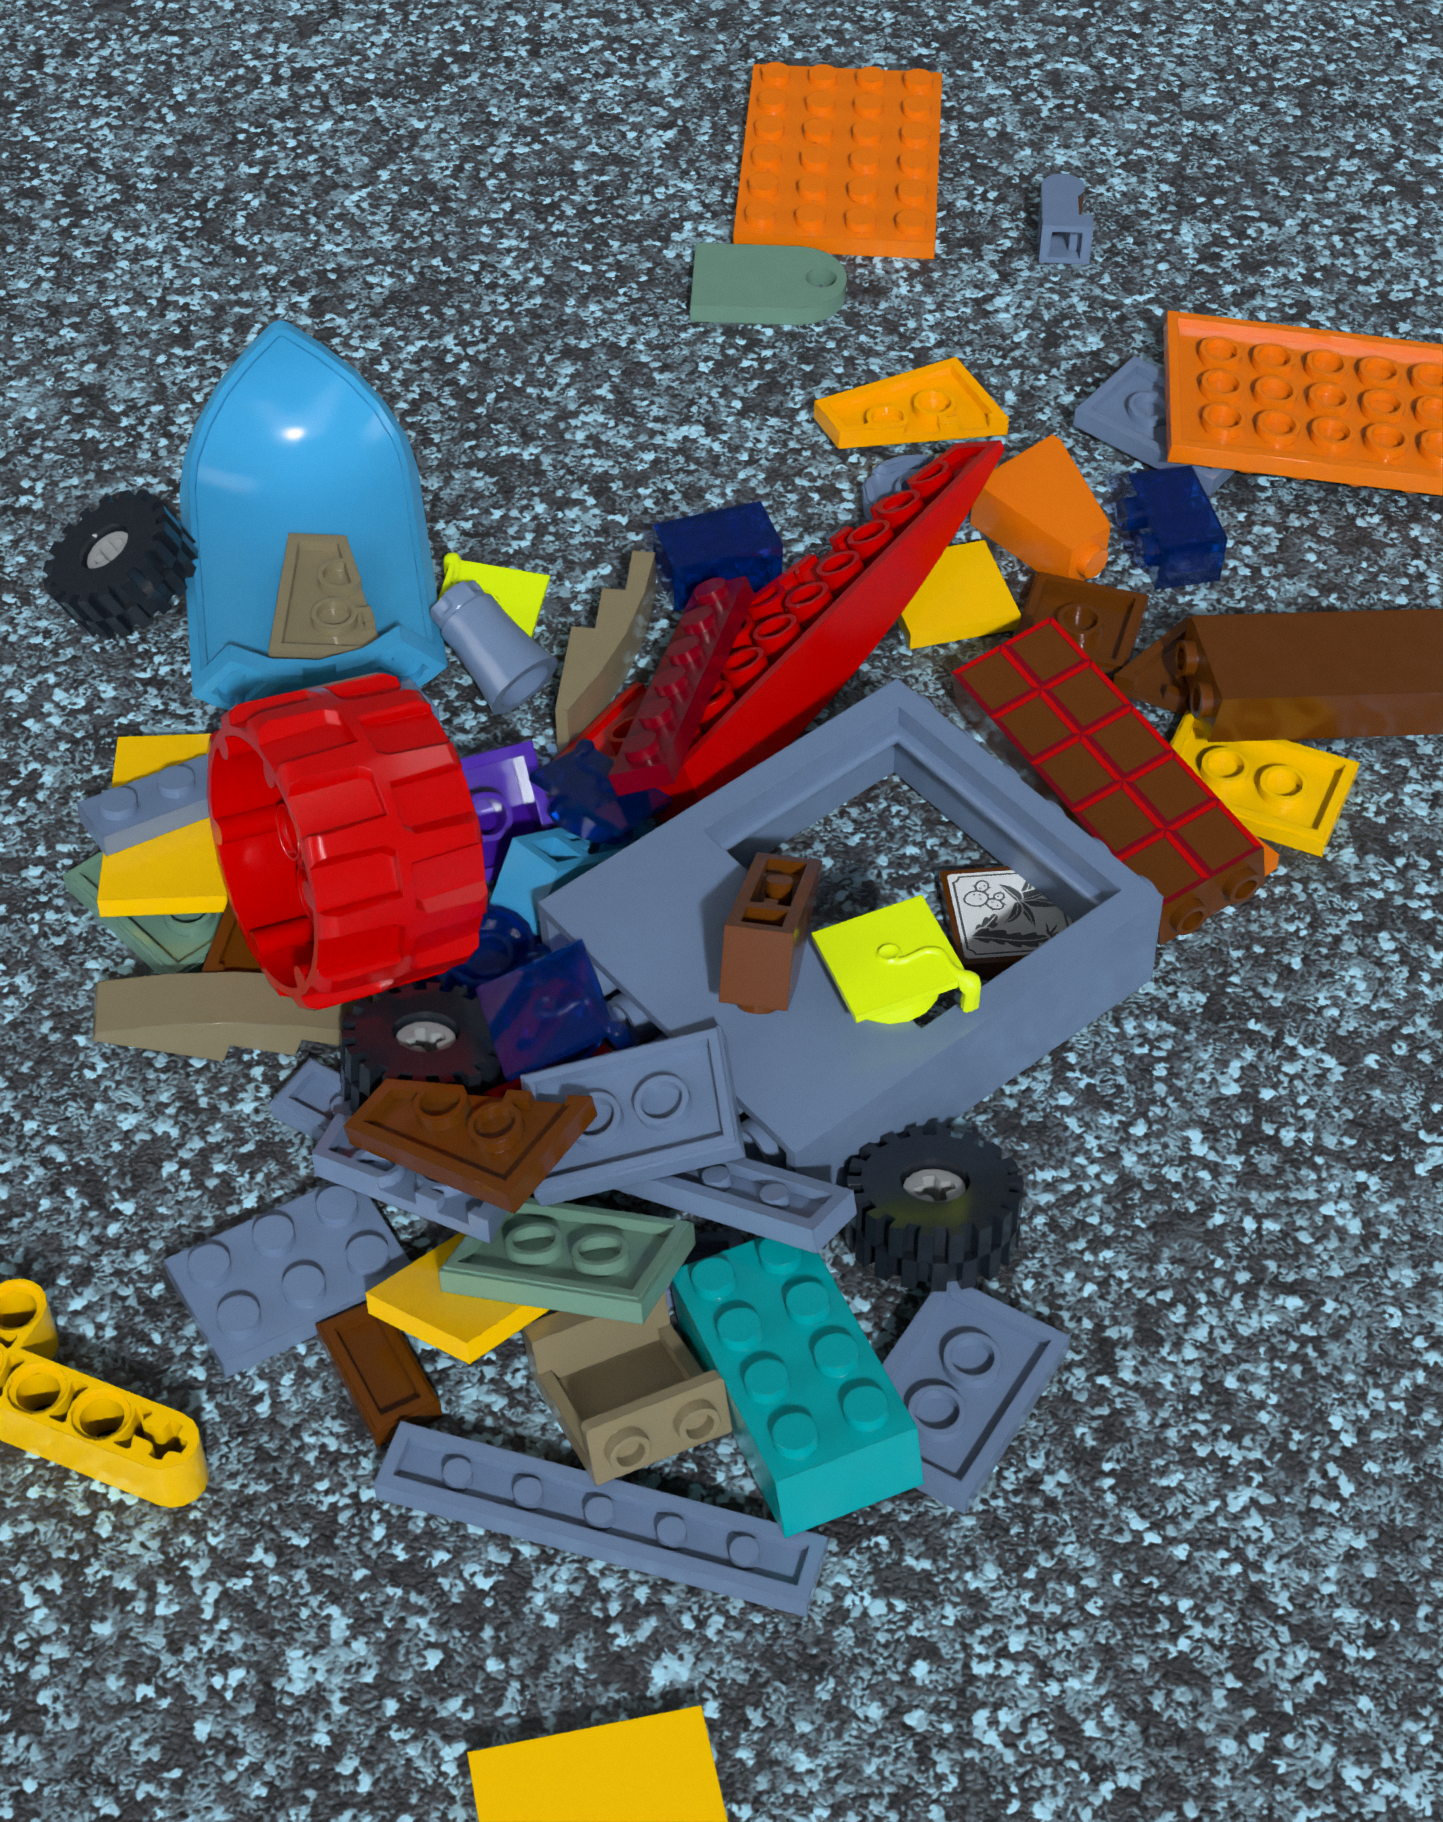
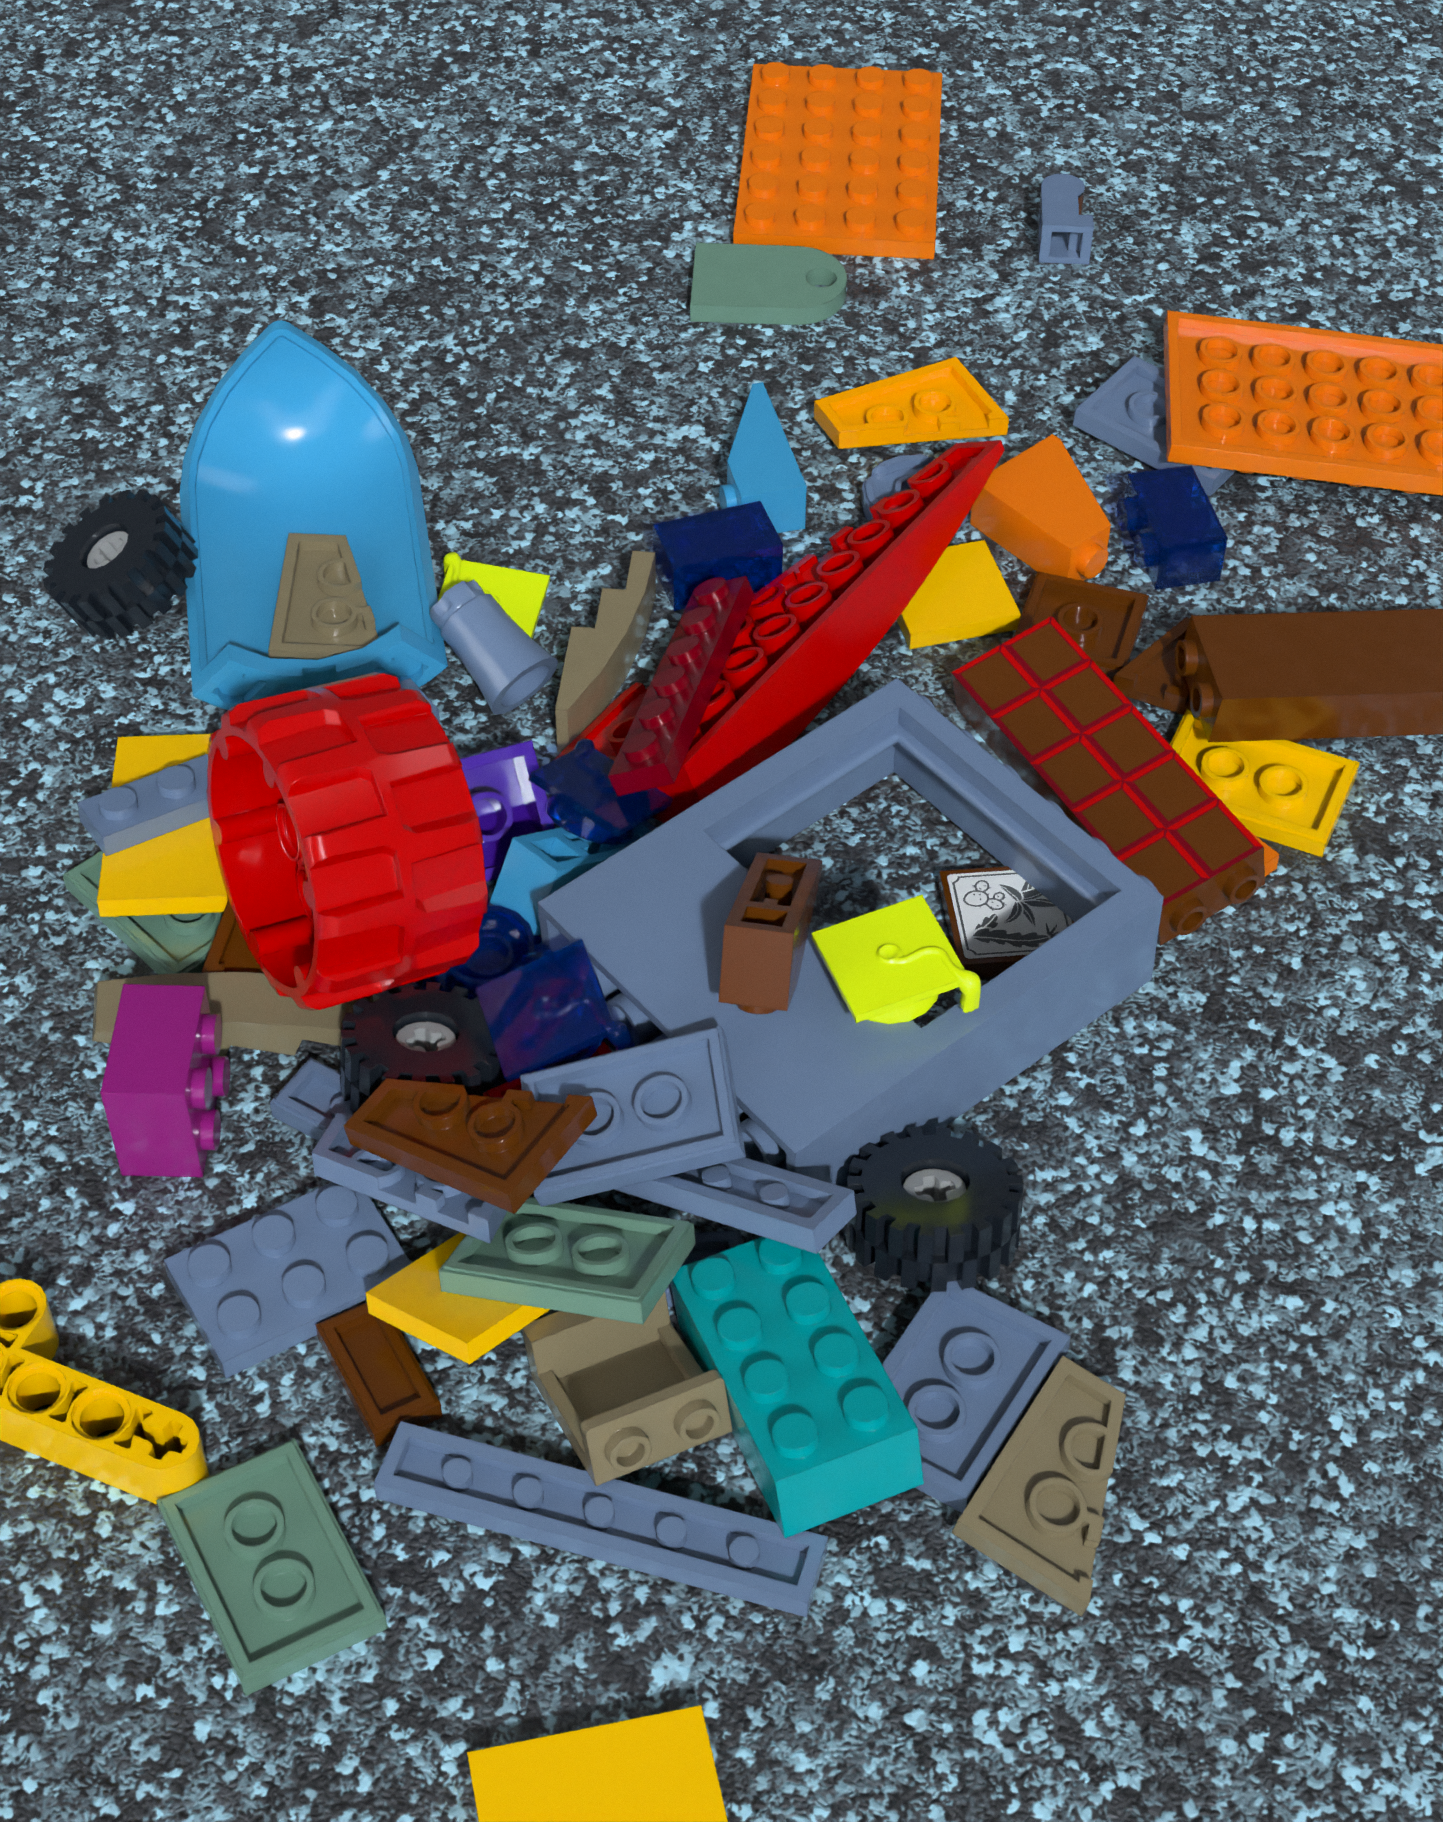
none -> magenta brick [100,984,230,1177]
none -> sand green tile [156,1438,388,1696]
none -> dark azure slope [719,382,807,539]
none -> dark tan wing [952,1356,1126,1617]

